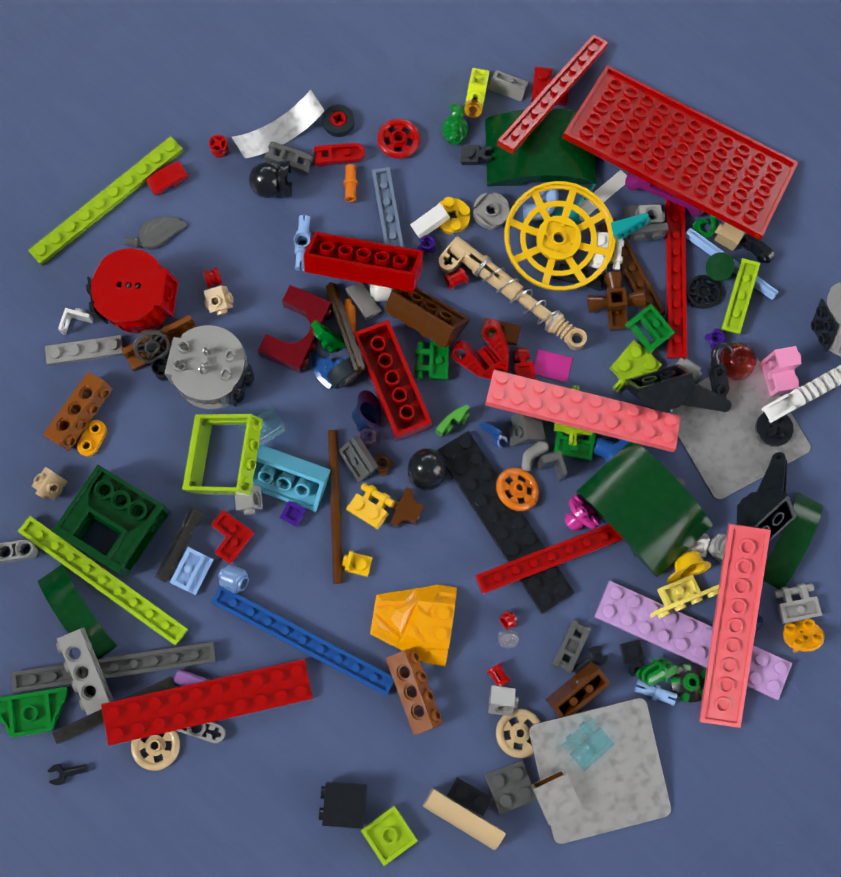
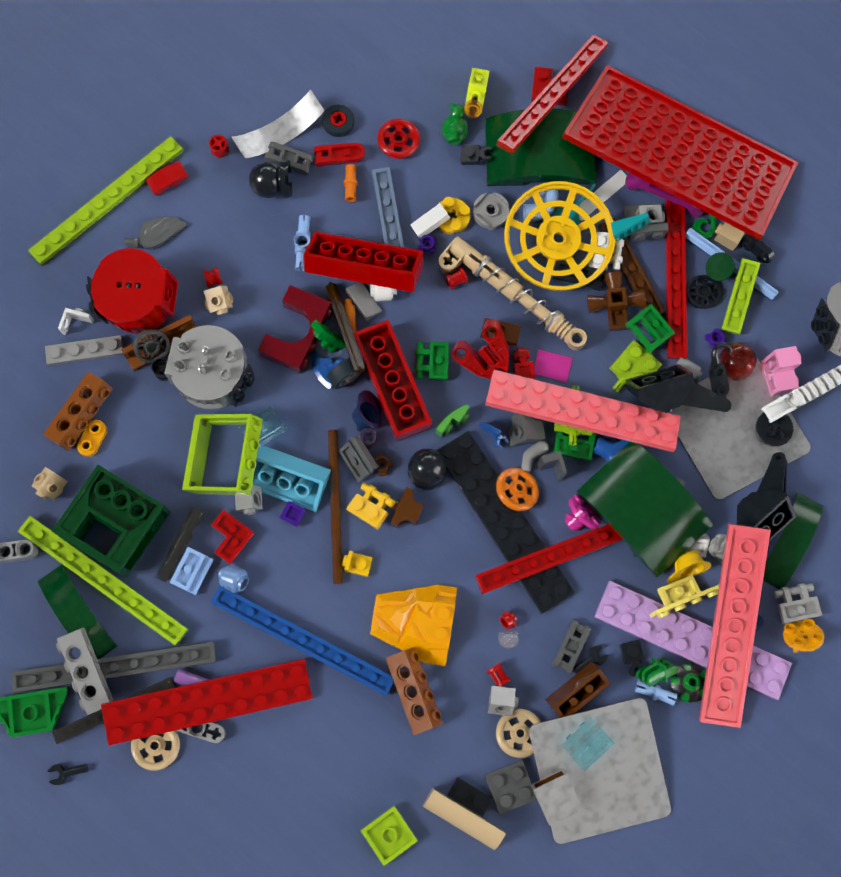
black brick [319,781,367,829] -> none
reddish brown slope [384,286,470,348] -> none
light grey slope [489,70,529,101] -> none

